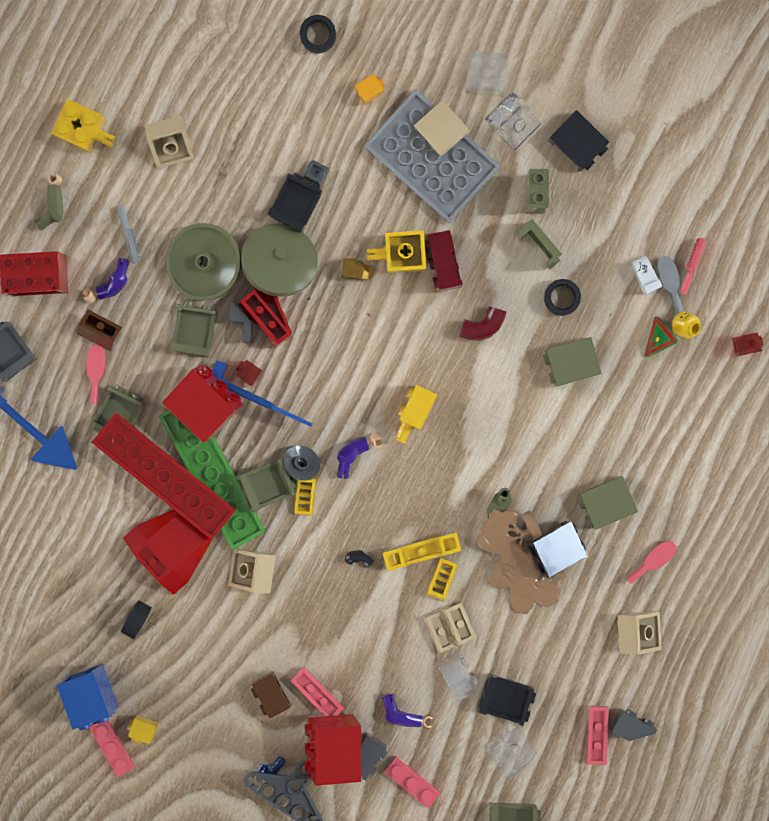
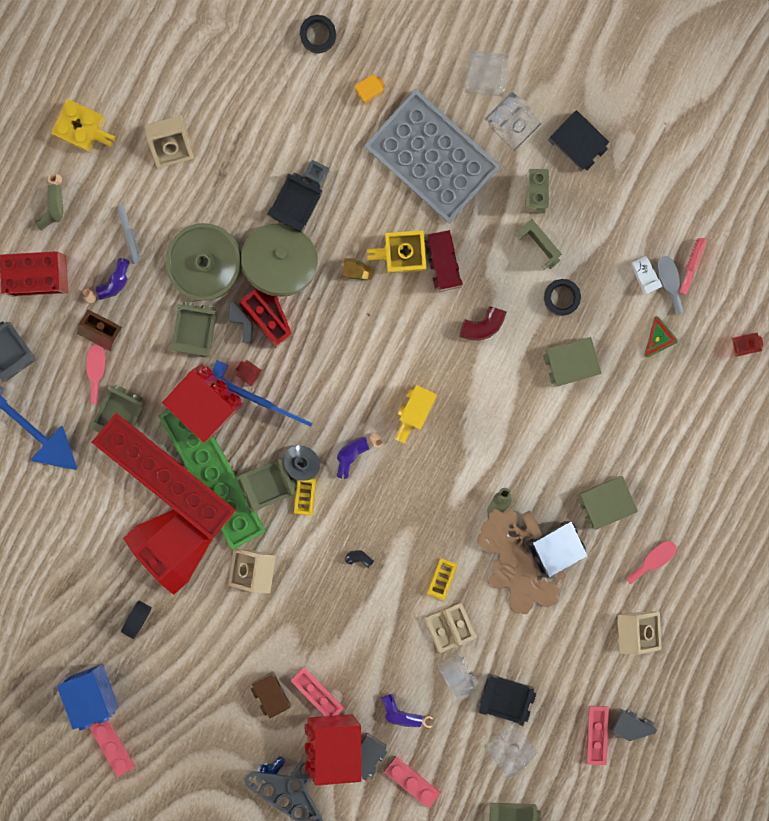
yellow brick [127,715,158,744] -> none
yellow slope [383,532,462,571] -> none
tan slope [414,100,470,156] -> none
yellow head [672,311,701,339] -> none

